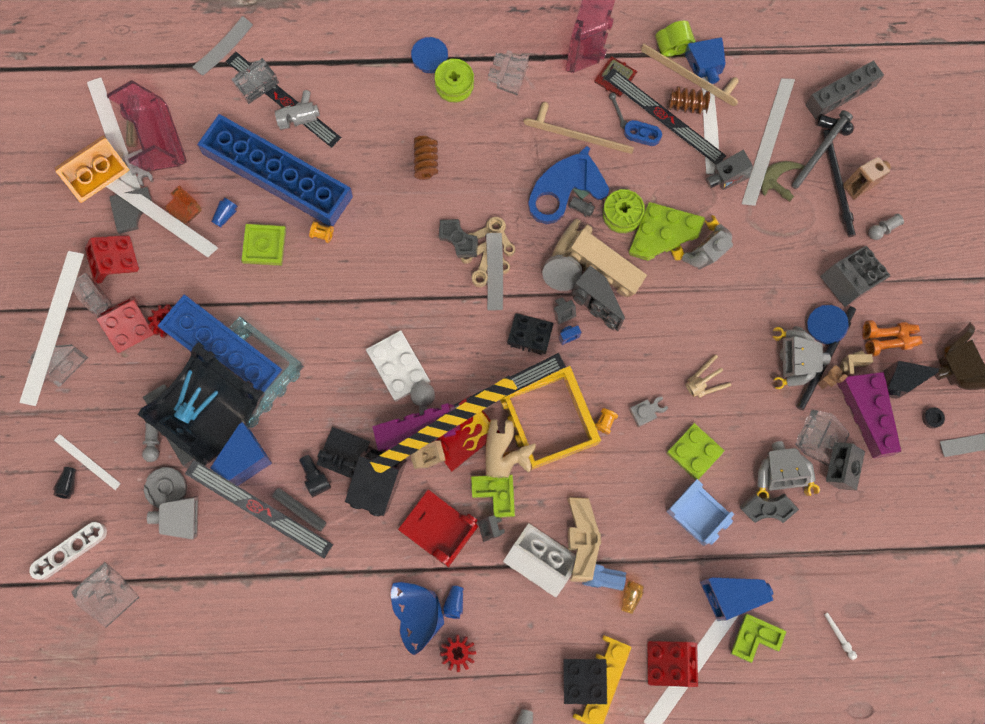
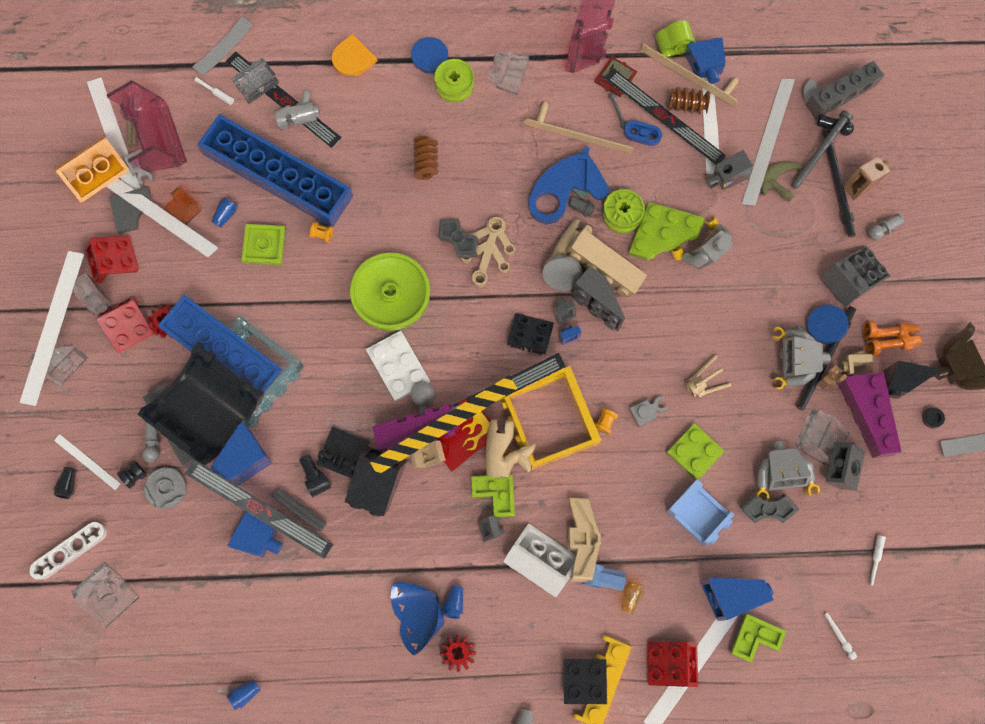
light grey torso [147,497,198,539] -> none
dark azure plant [174,370,218,423] -> none
red door [398,489,479,568] -> none
light grey sticker [486,233,503,310] -> none
none -> black wheel [117,460,147,489]
none -> white piece [194,77,234,105]
none -> blue cone [226,680,261,710]
none -> blue torso [227,512,283,557]
none -> light orange tile [332,34,378,77]
none -> lime dish [350,253,430,331]
none -> light grey tile [803,79,820,104]
none -> white piece [869,535,886,585]

